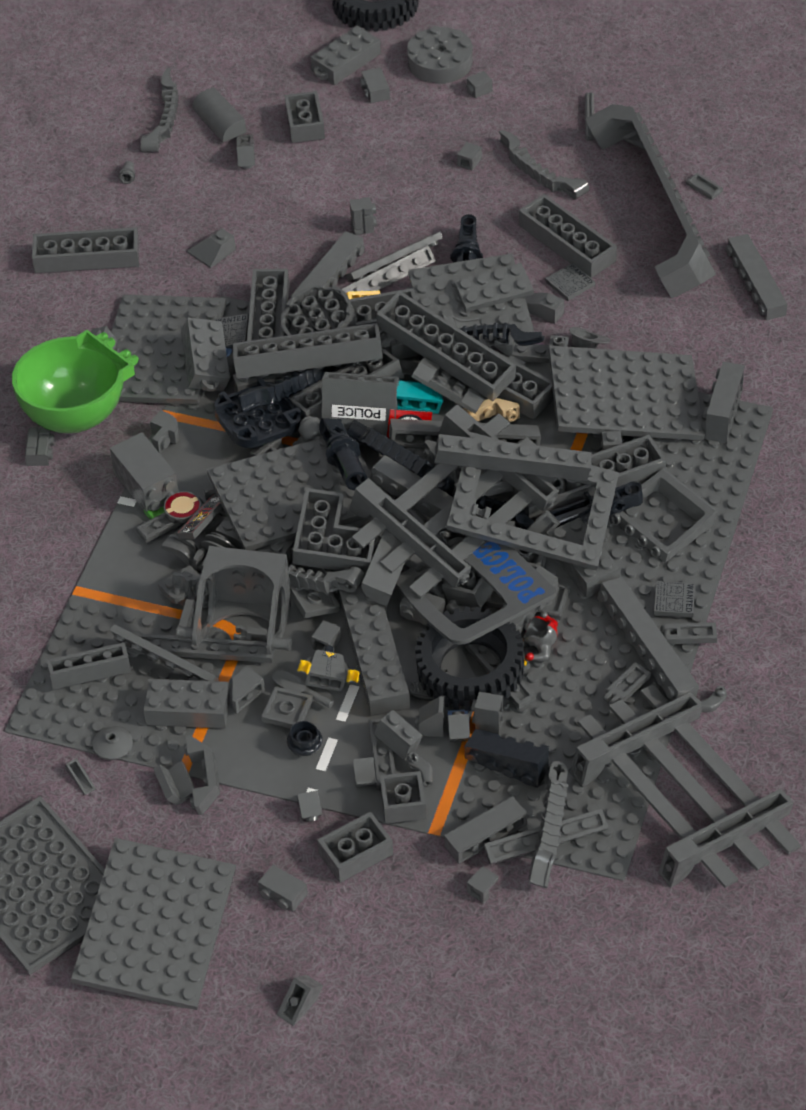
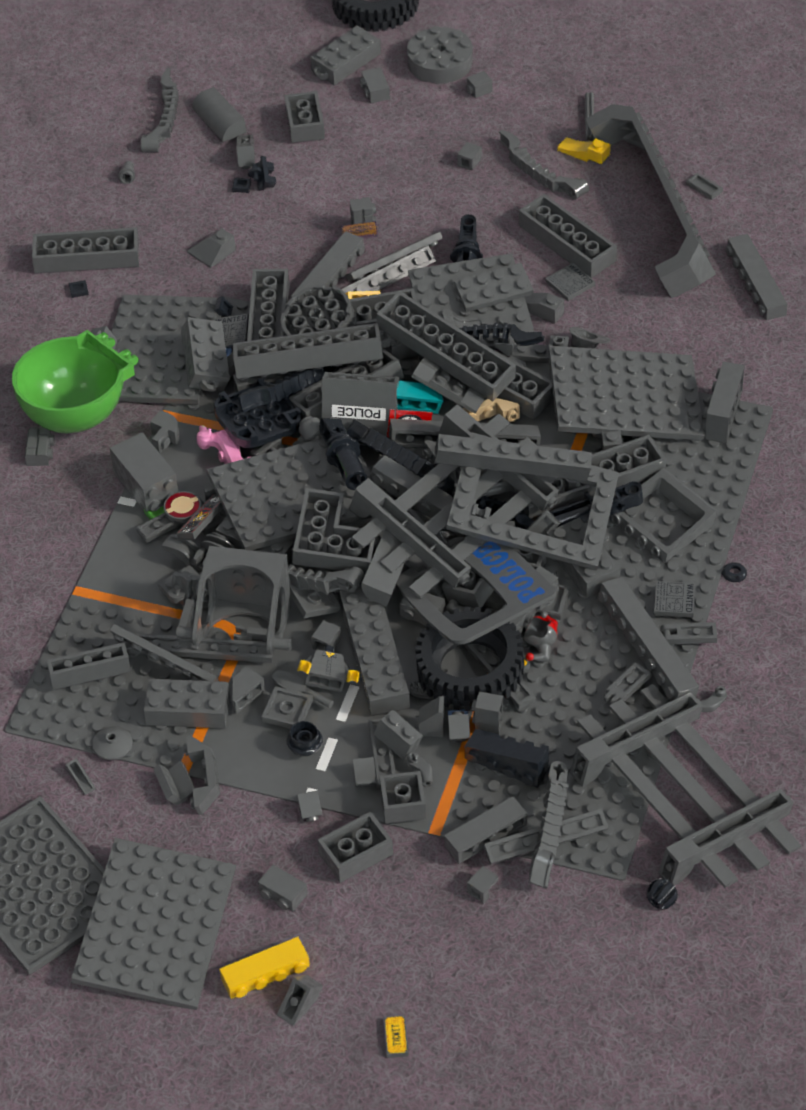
none -> black tile [68,280,89,298]
none -> bright pink animal [196,425,250,464]
none -> black tile [214,296,233,318]
none -> yellow brick [220,937,310,999]
none -> black tile [232,178,252,193]
none -> black hips [248,156,276,191]
none -> tile [342,221,378,239]
none -> tile [384,1015,409,1058]
none -> yellow slope [558,137,610,164]
none -> black piece [646,878,678,910]
none -> black piece [722,562,747,583]

